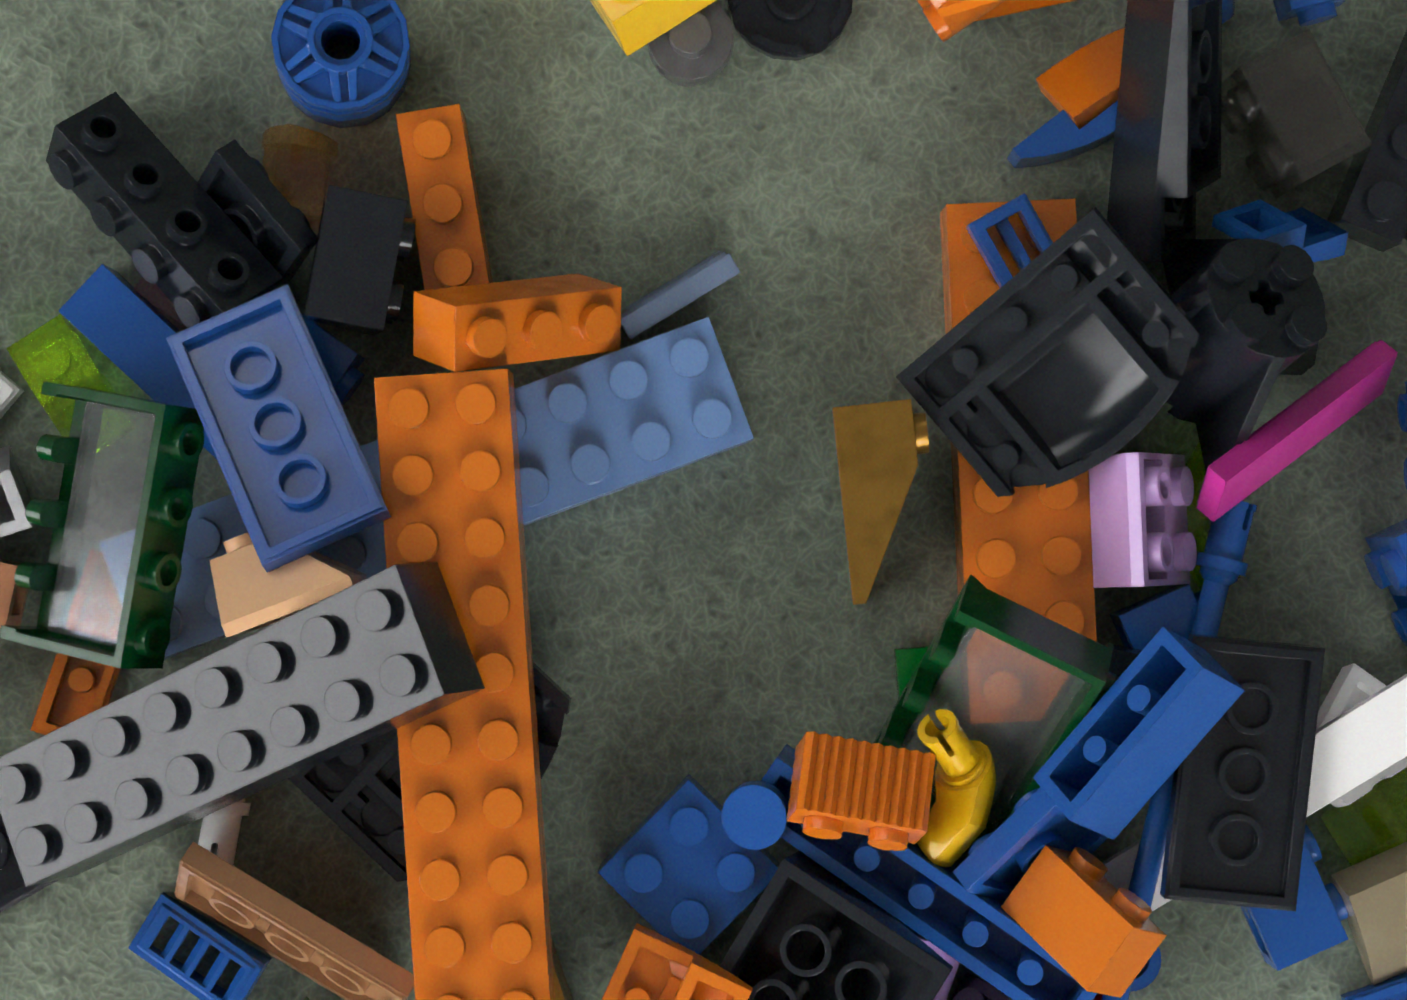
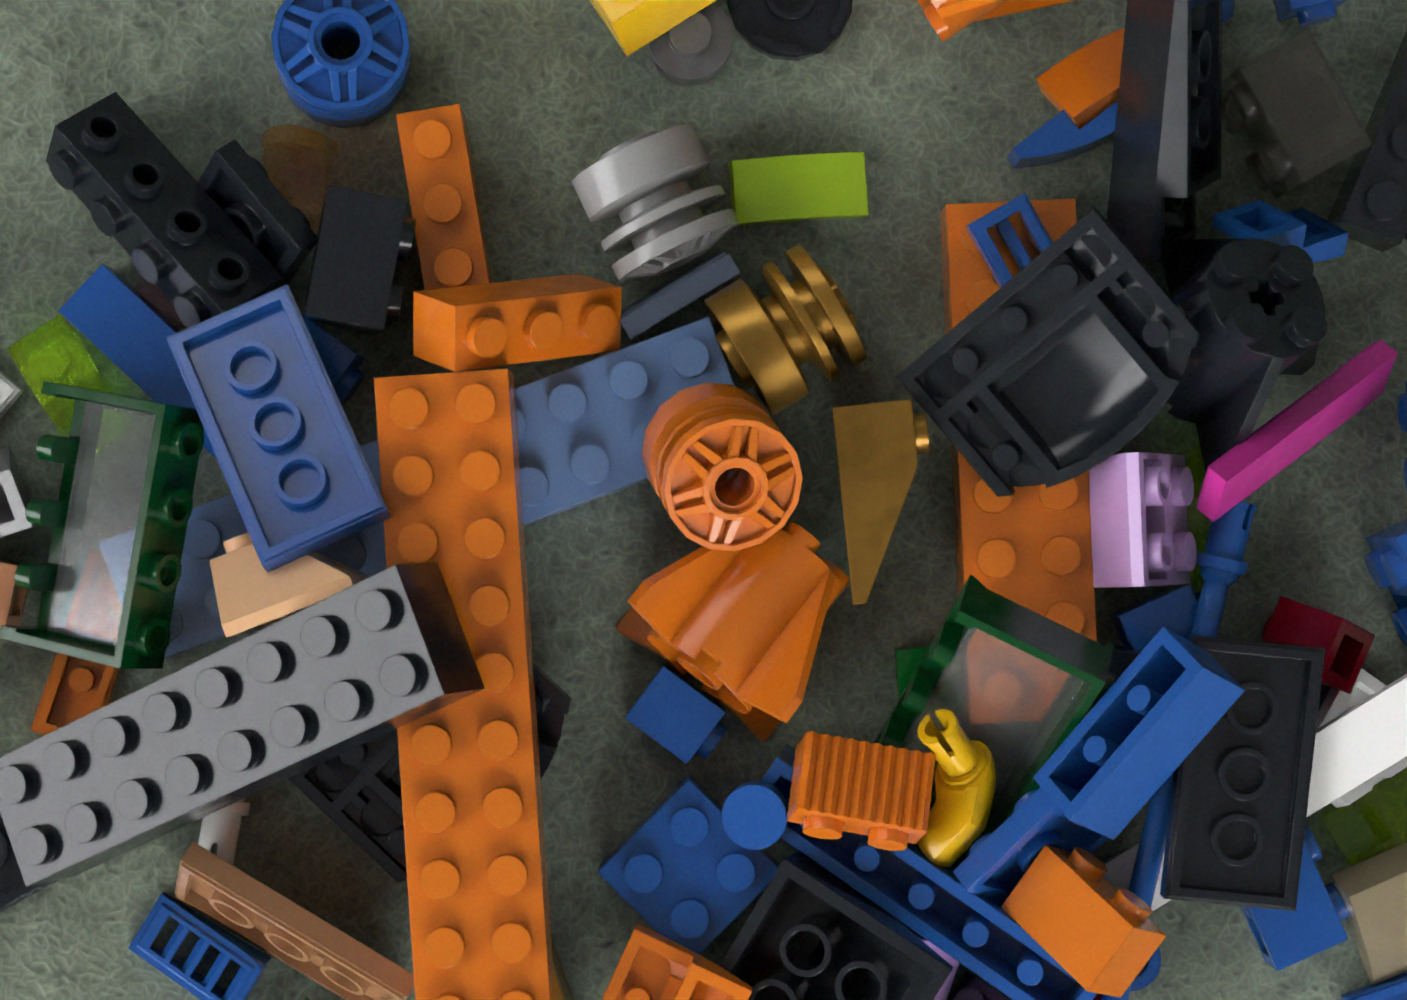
none -> light grey wheel [571,124,739,283]
none -> orange brick [615,522,850,743]
none -> blue brick [625,664,728,764]
none -> orange wheel [641,382,803,551]
none -> pearl gold wheel [704,244,867,416]
none -> lime slope [728,152,869,225]
none -> dark red brick [1262,596,1375,694]

